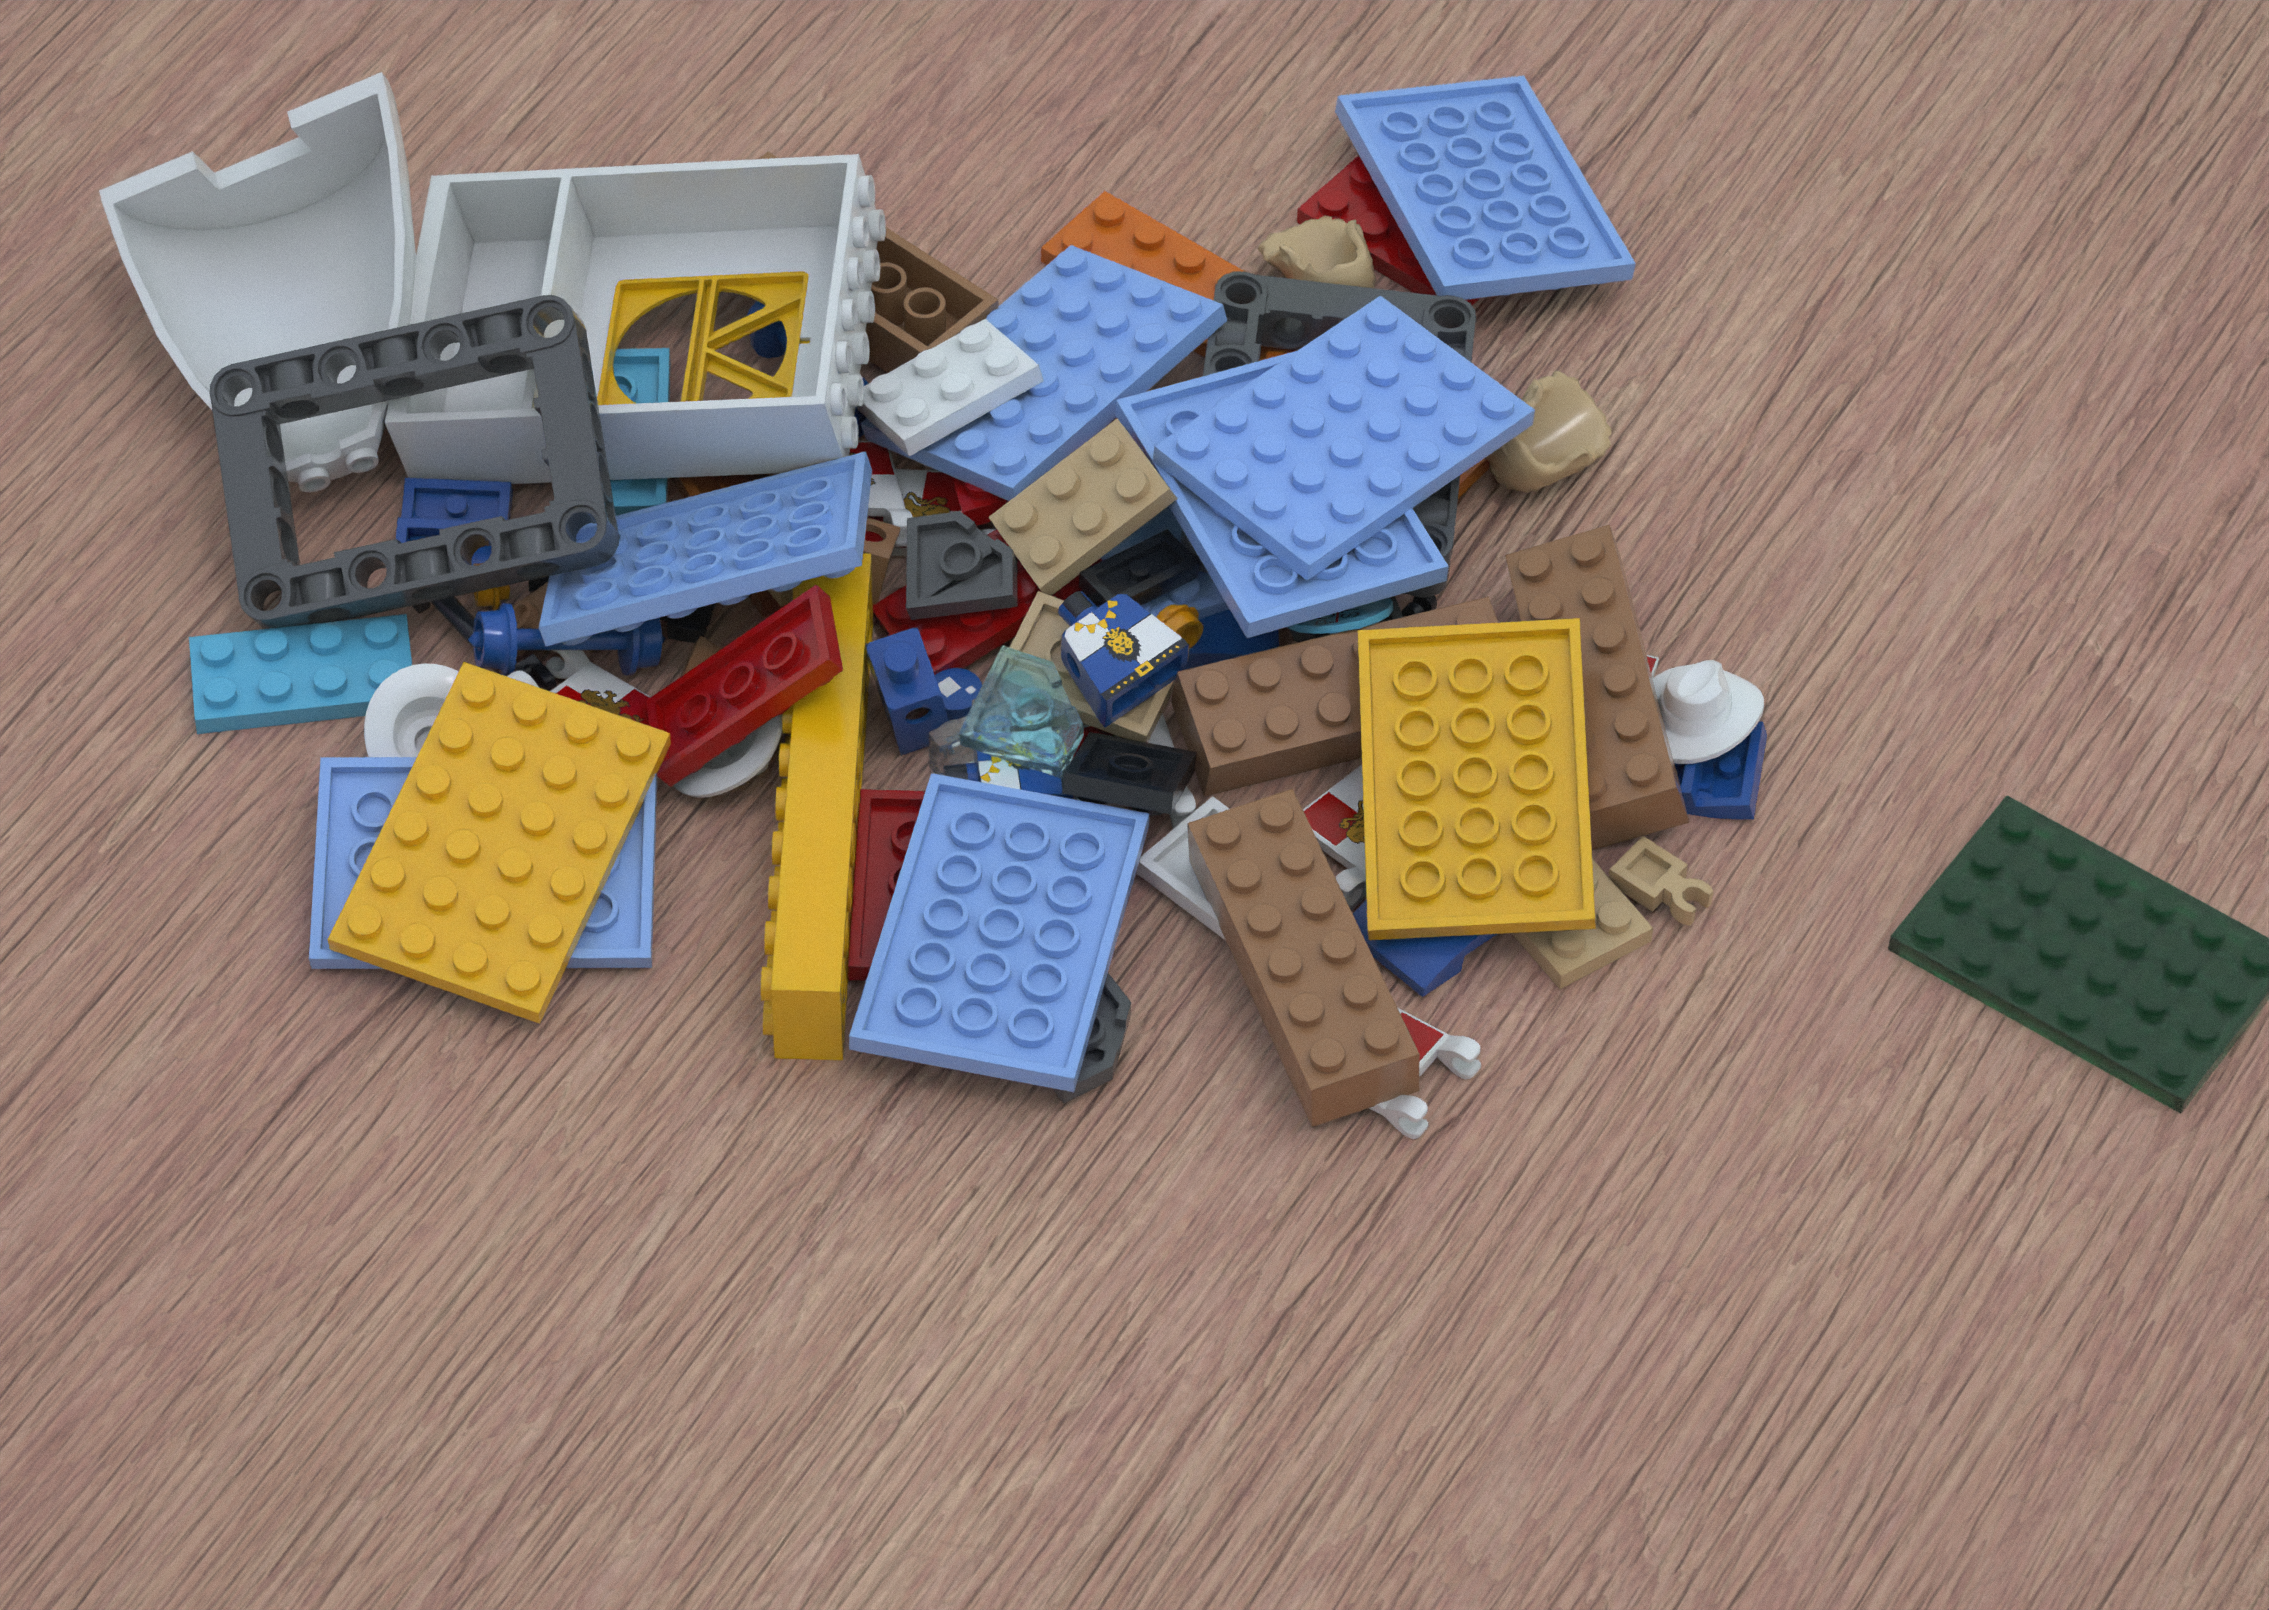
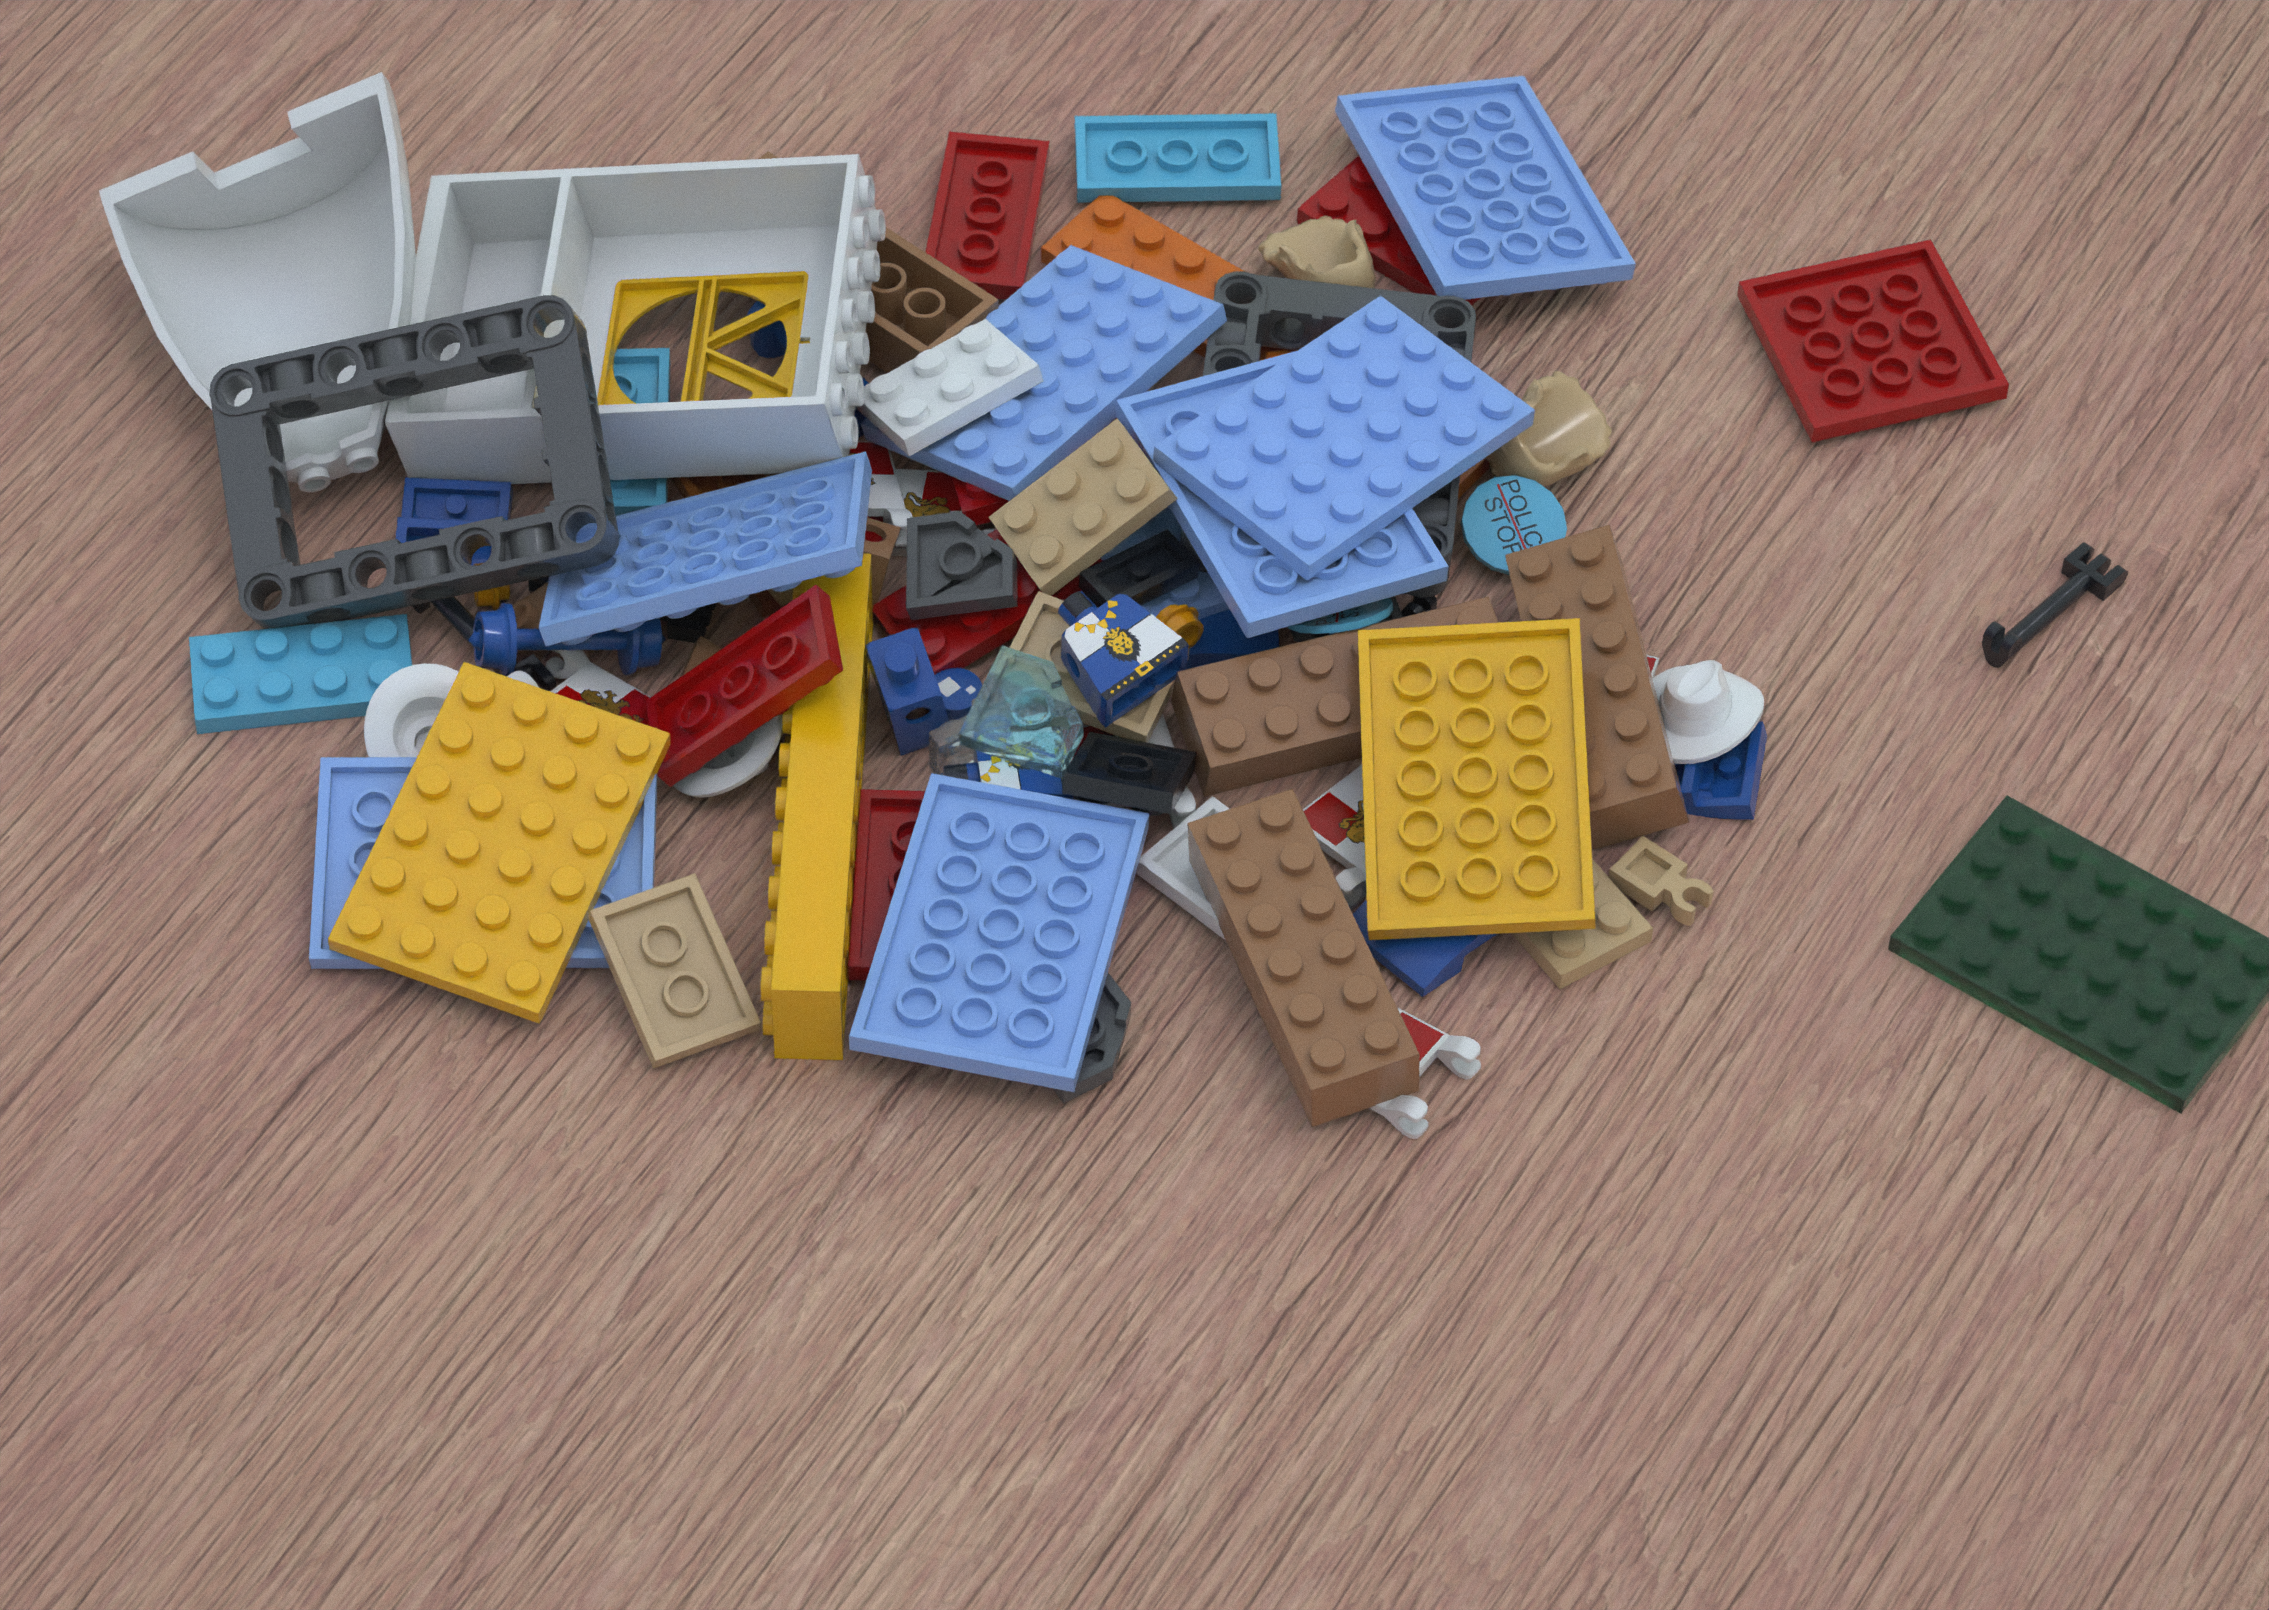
none -> tan plate [588,873,761,1069]
none -> red plate [925,131,1049,300]
none -> medium azure plate [1075,113,1281,203]
none -> medium azure piece [1461,475,1567,575]
none -> red plate [1737,239,2009,442]
none -> black hinge [1982,542,2128,668]

